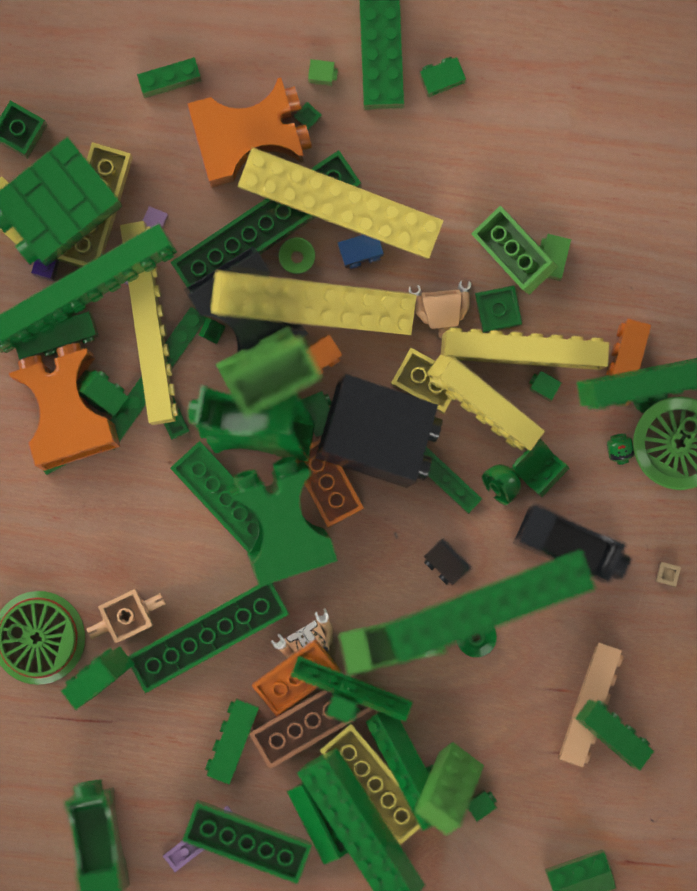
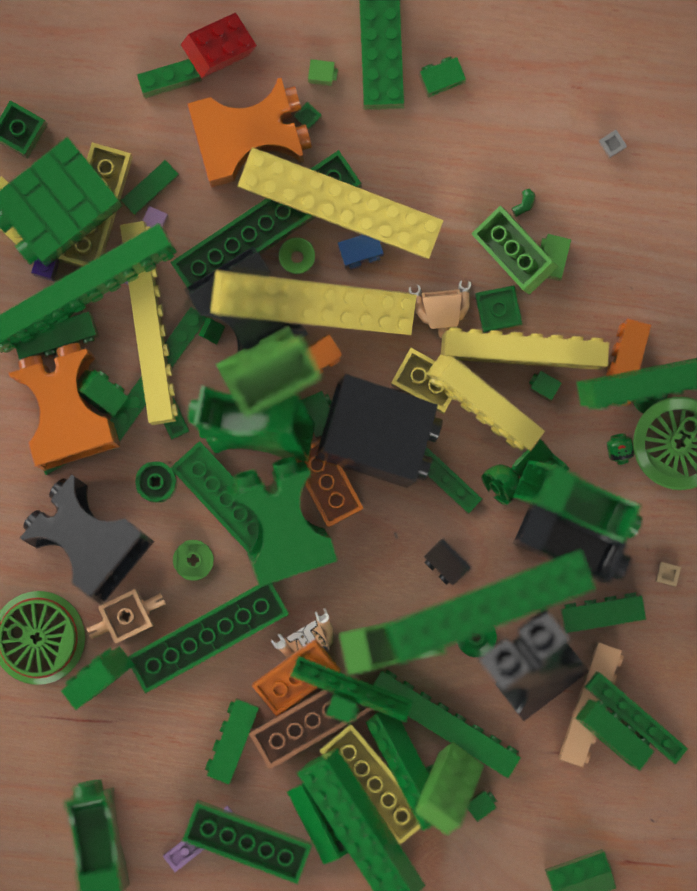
none -> black brick [20,475,155,605]
none -> green tile [121,160,179,215]
none -> green brick [135,461,178,503]
none -> bright green plate [173,540,214,581]
none -> red brick [180,12,257,78]
none -> green brick [373,670,521,779]
none -> black brick [478,609,588,721]
none -> green arm [512,189,535,217]
none -> green brick [512,460,642,544]
none -> green brick [560,592,646,633]
none -> green plate [584,671,688,765]
none -> light grey tile [599,130,627,158]

